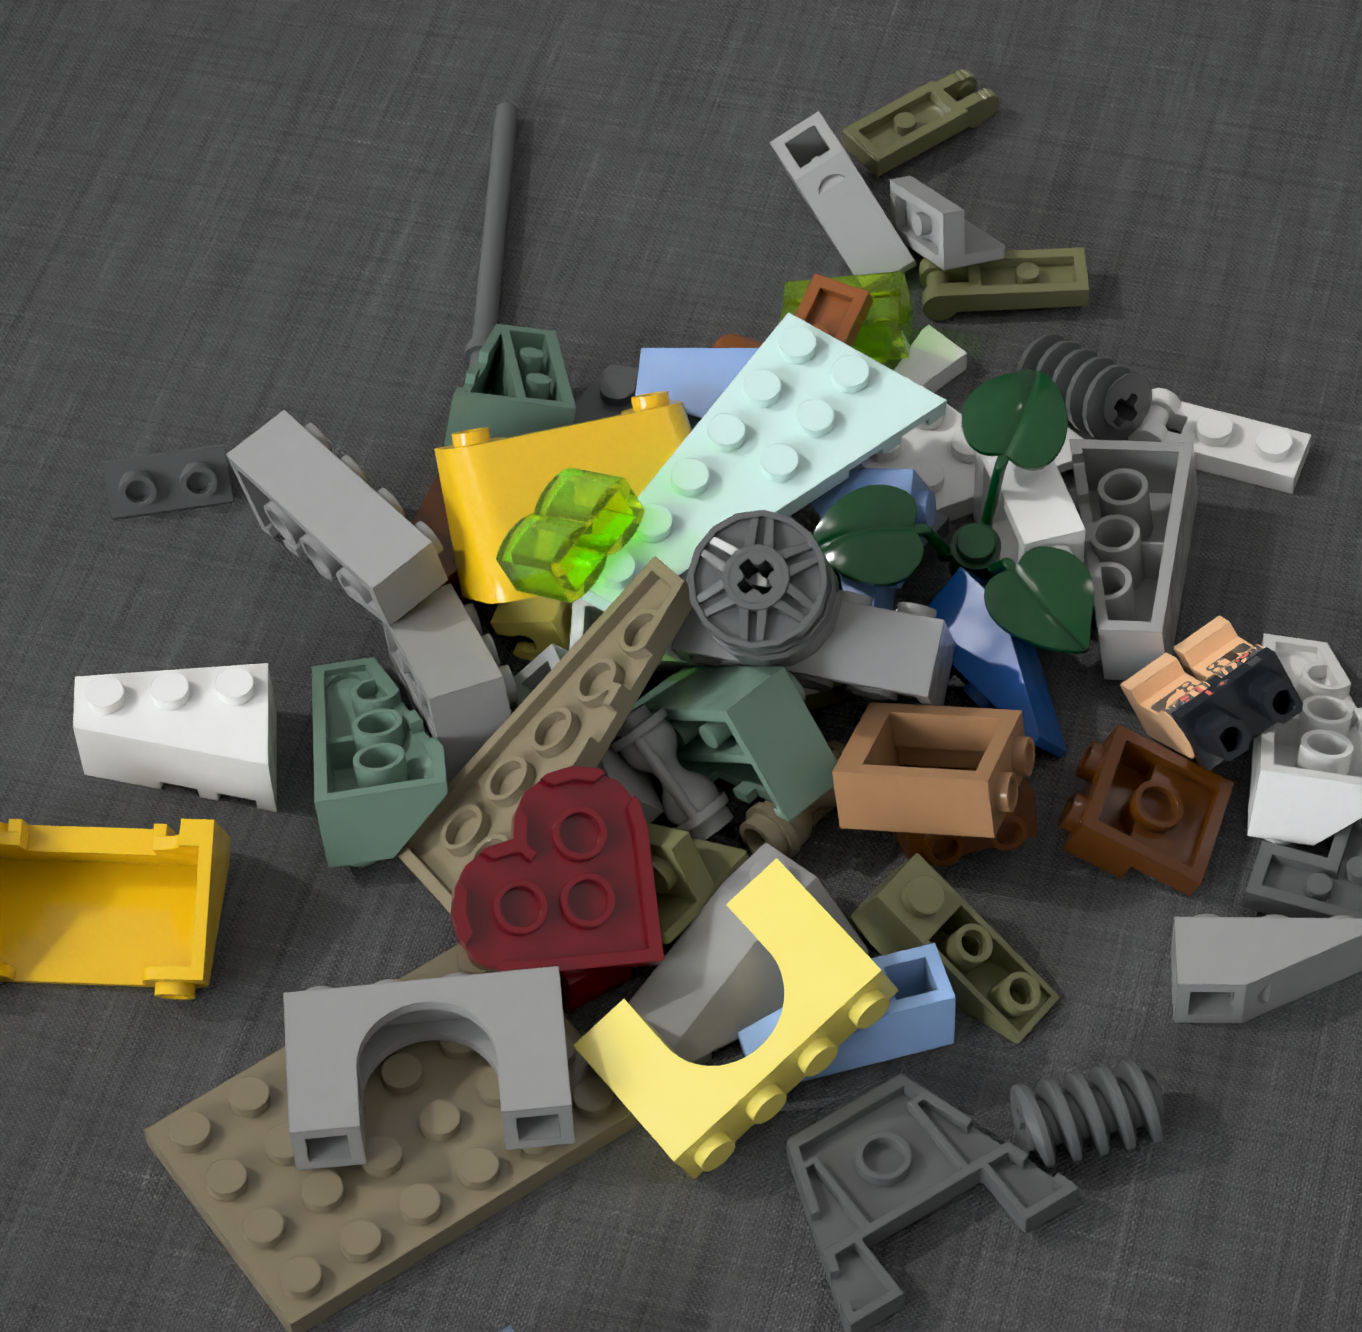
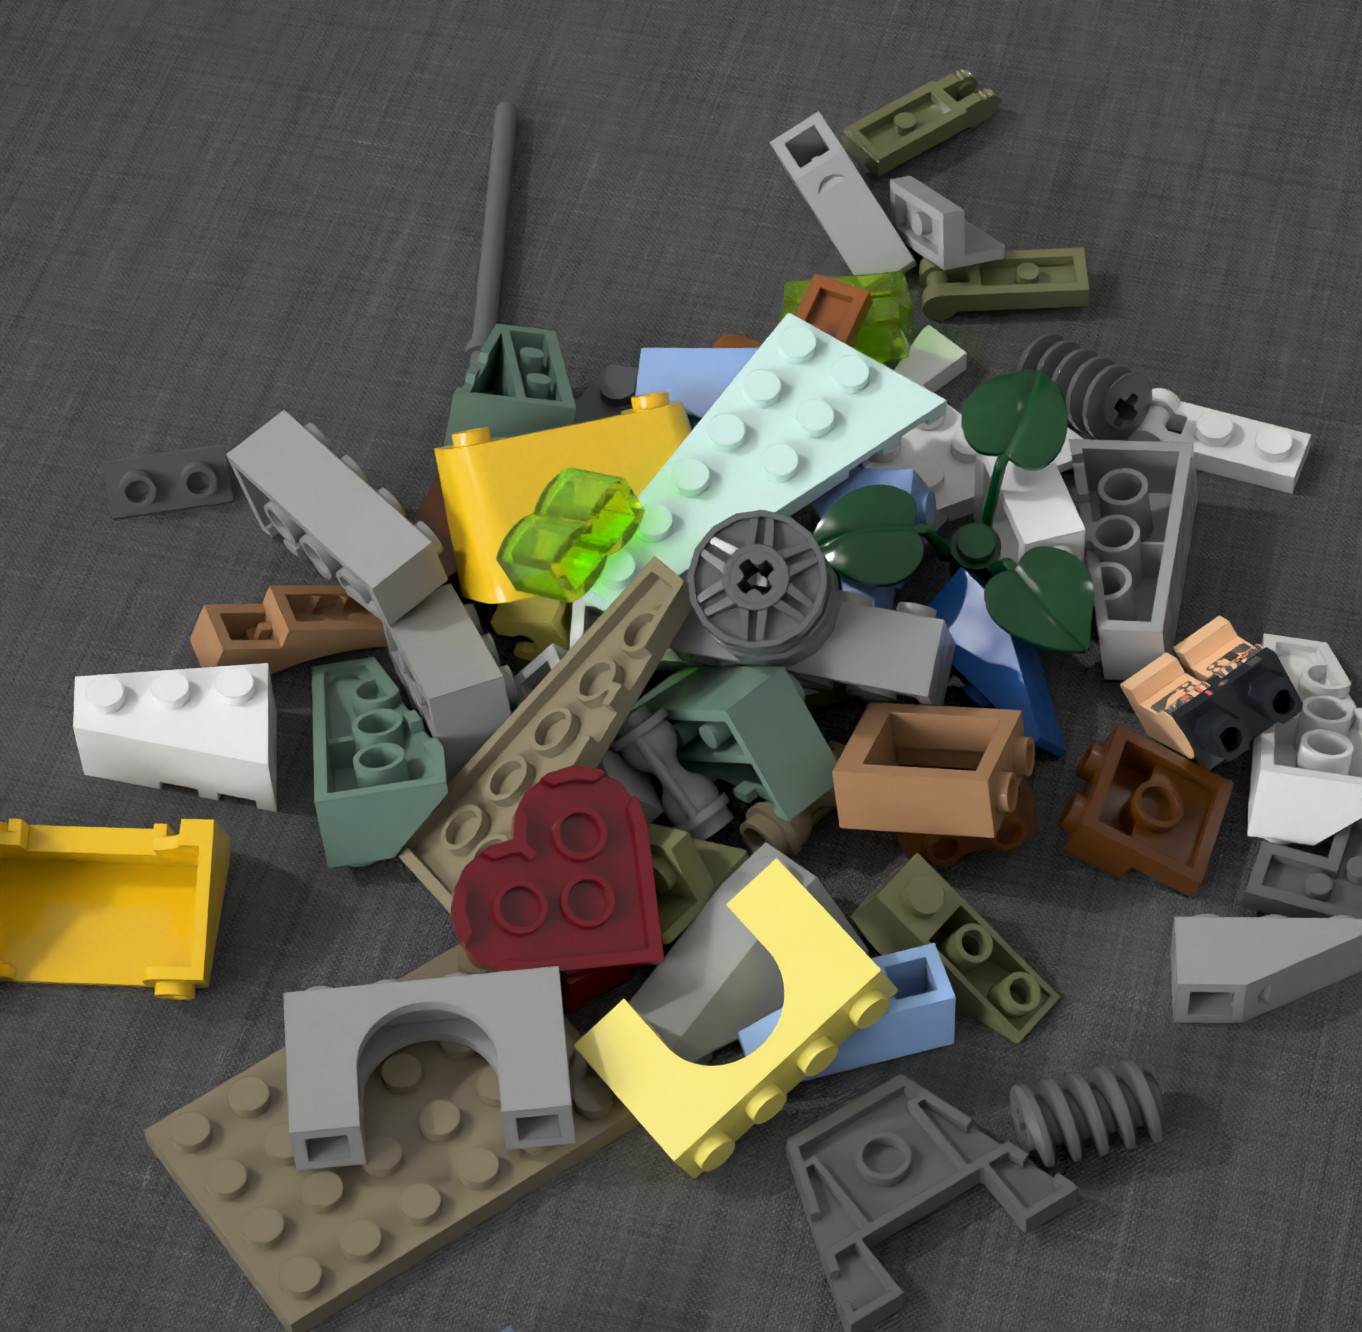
none -> medium nougat slope [190,585,388,675]

